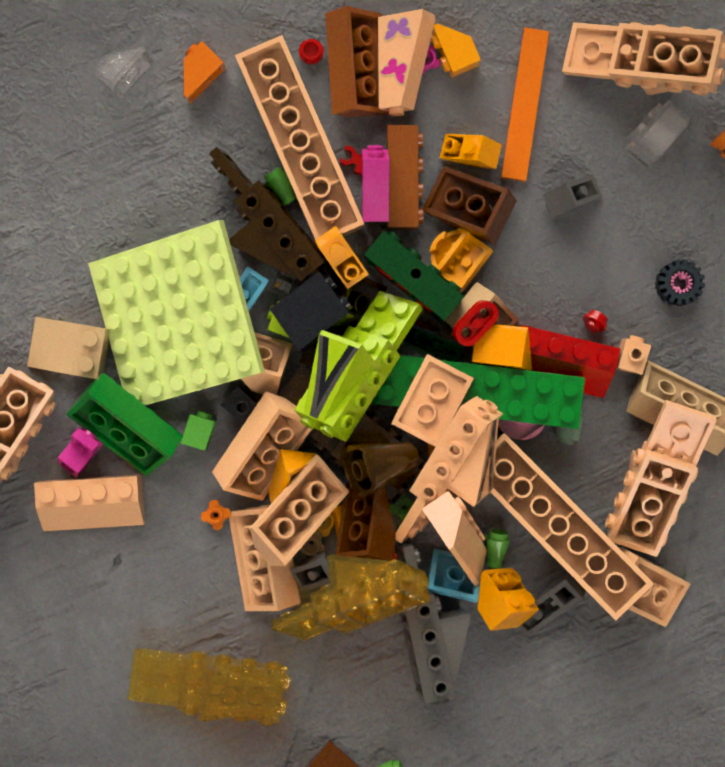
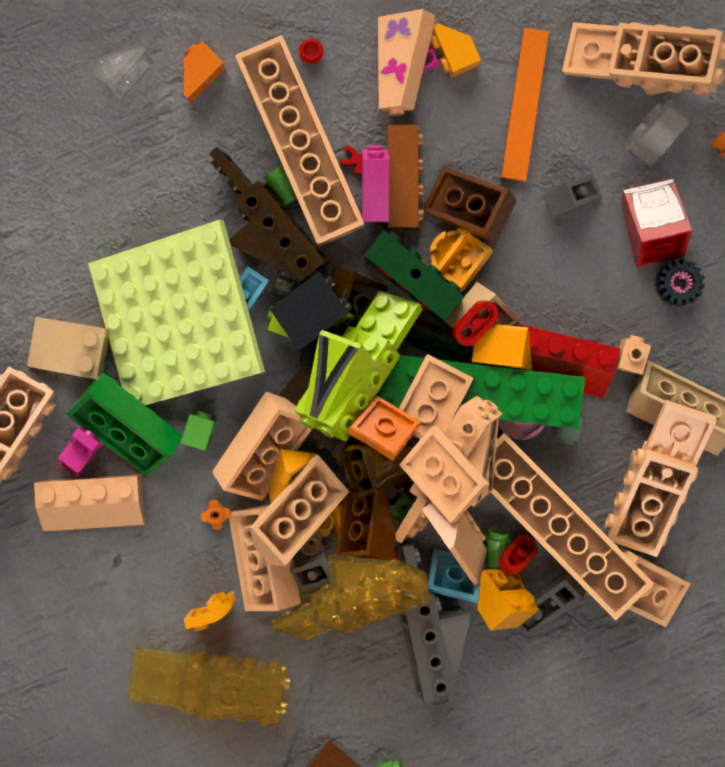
black brick [221,386,258,425] -> none
light nougat slope [242,332,293,395] -> none
light orange slope [315,226,369,289] -> none
dark orange slope [325,6,389,117] -> none
light orange slope [440,134,502,169] -> none
red plate [583,310,608,333] -> none
none -> light orange slope [184,591,236,631]
none -> orange plate [348,396,421,461]
none -> light nougat plate [399,426,489,523]
none -> red plate [498,534,538,576]
none -> slope [621,179,692,267]

